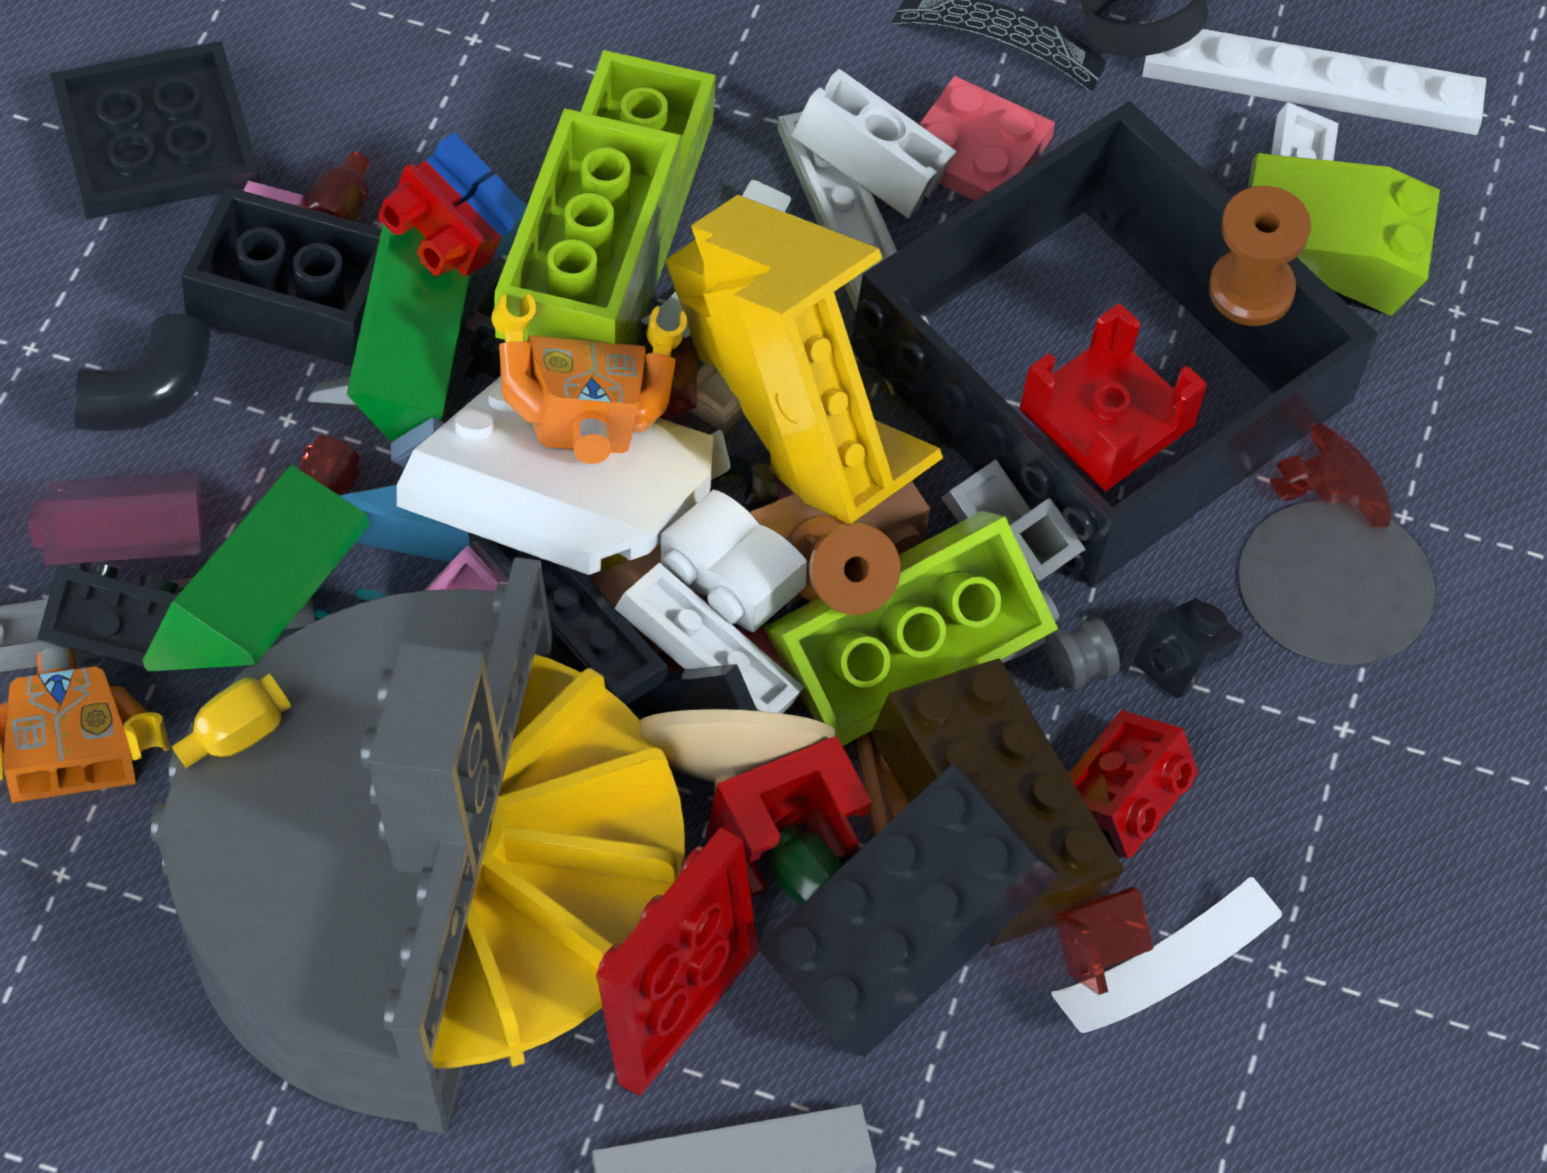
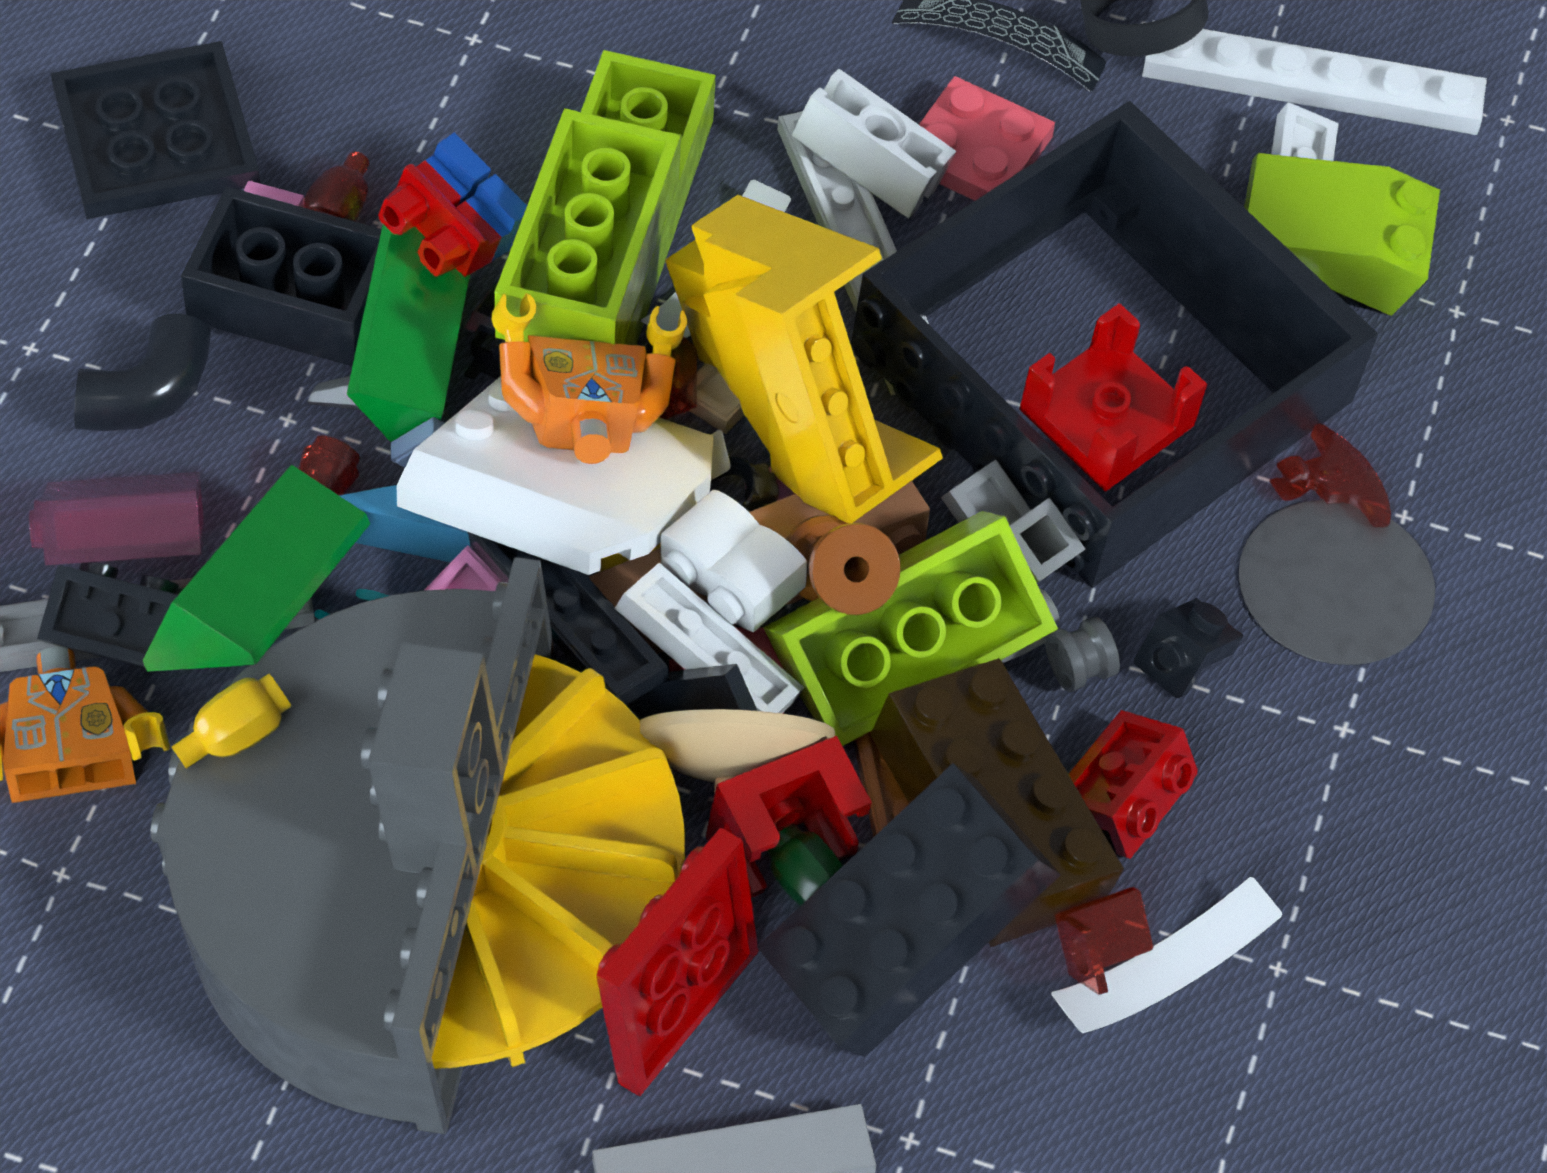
dark orange piece [1209,186,1311,326] -> none

